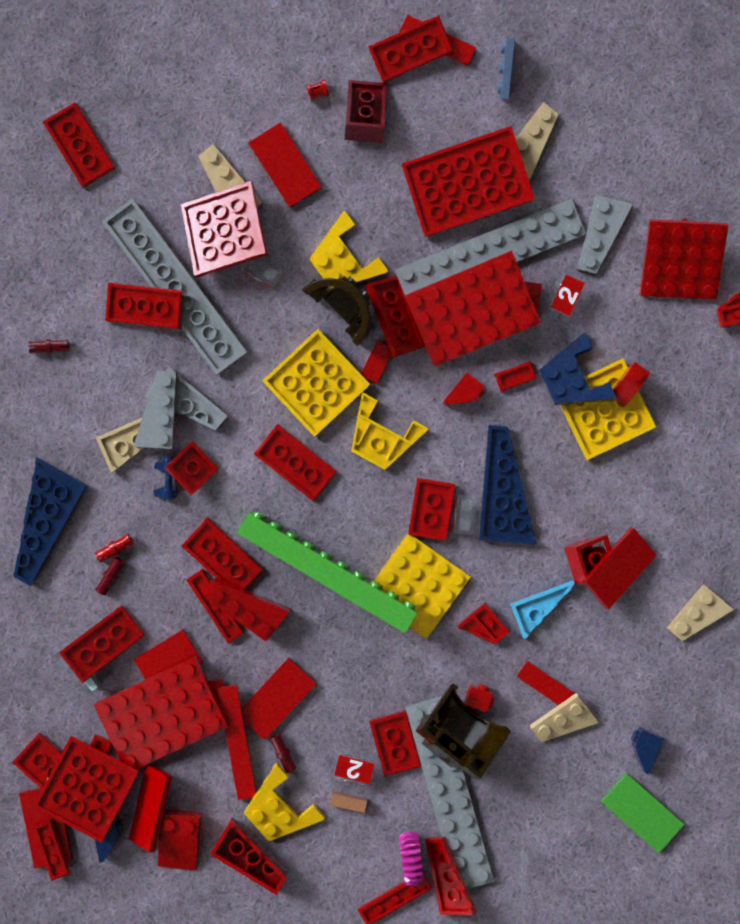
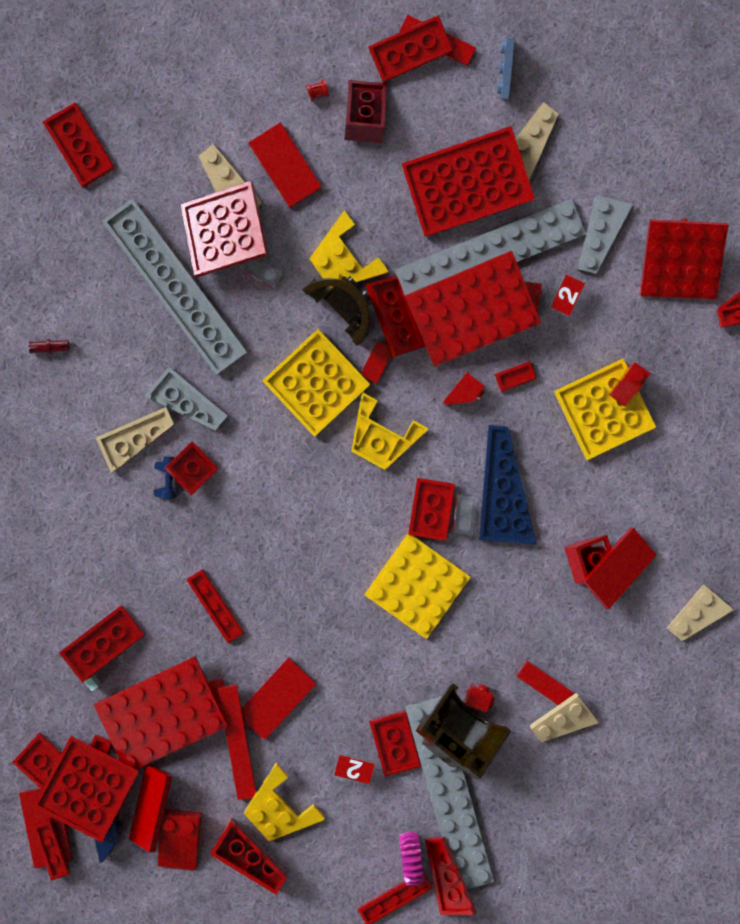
dark blue wing [13,457,88,586] -> none
red pin [95,533,134,563] -> none
dark red pin [95,557,125,596] -> none
red tile [105,283,184,329] -> none
light grey wing [133,371,177,449] -> none
red tile [134,629,203,679] -> none
red tile [181,518,263,590] -> none
red wedge [203,577,289,642] -> none
bright green brick [236,511,418,633] -> none
red tile [254,424,337,501] -> none
dark red pin [269,733,297,773] -> none
nougat piece [330,791,367,813] -> none
red wing [457,602,510,644] -> none
medium azure wing [510,580,575,639] -> none
dark blue wing [540,332,616,405] -> none
bright green tile [601,773,684,853] -> none
dark blue slope [631,727,664,775] -> none

